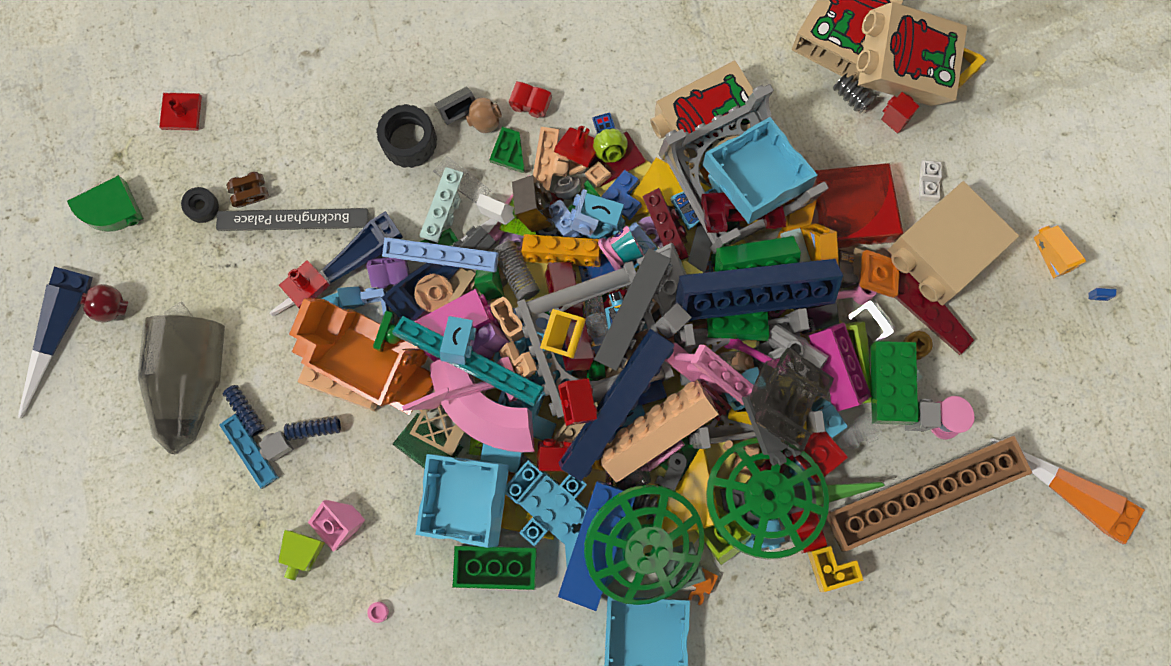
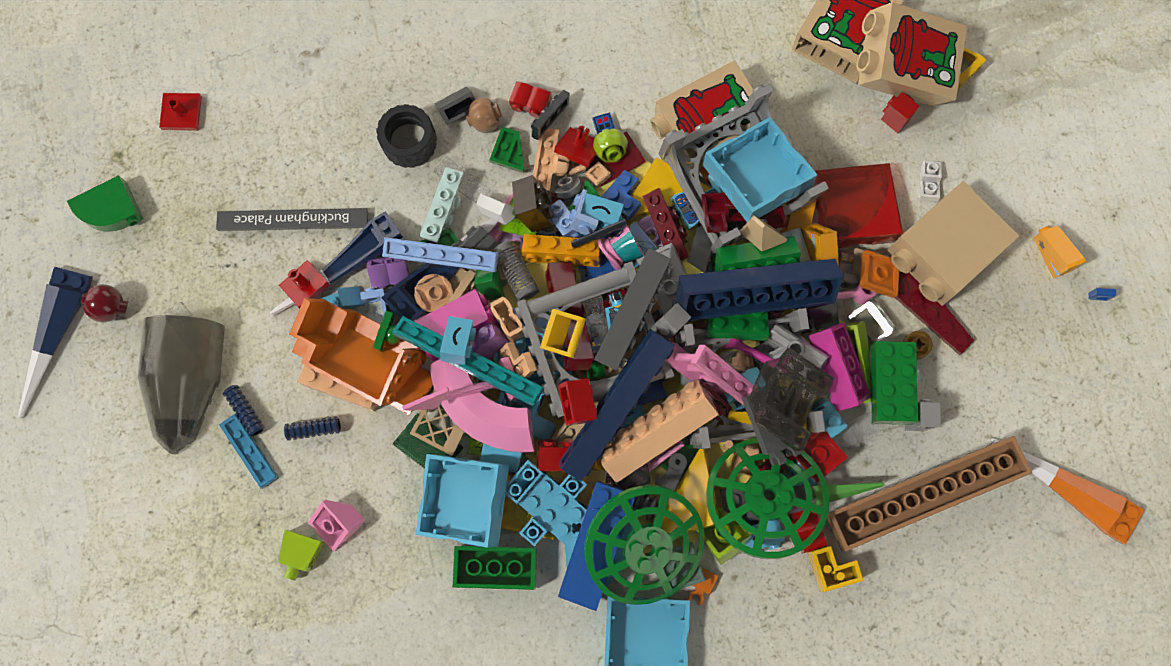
black tyre [181,187,219,223] -> none
reddish brown brick [226,172,269,207] -> none
light grey brick [258,431,294,462] -> none
bright pink tile [367,602,389,623] -> none
dark grey piece [833,73,875,114] -> none
bright pink hat [931,396,975,440] -> none
none -> black plate [531,90,570,140]
none -> black bar [571,219,628,249]
none -> tan slope [739,215,787,251]

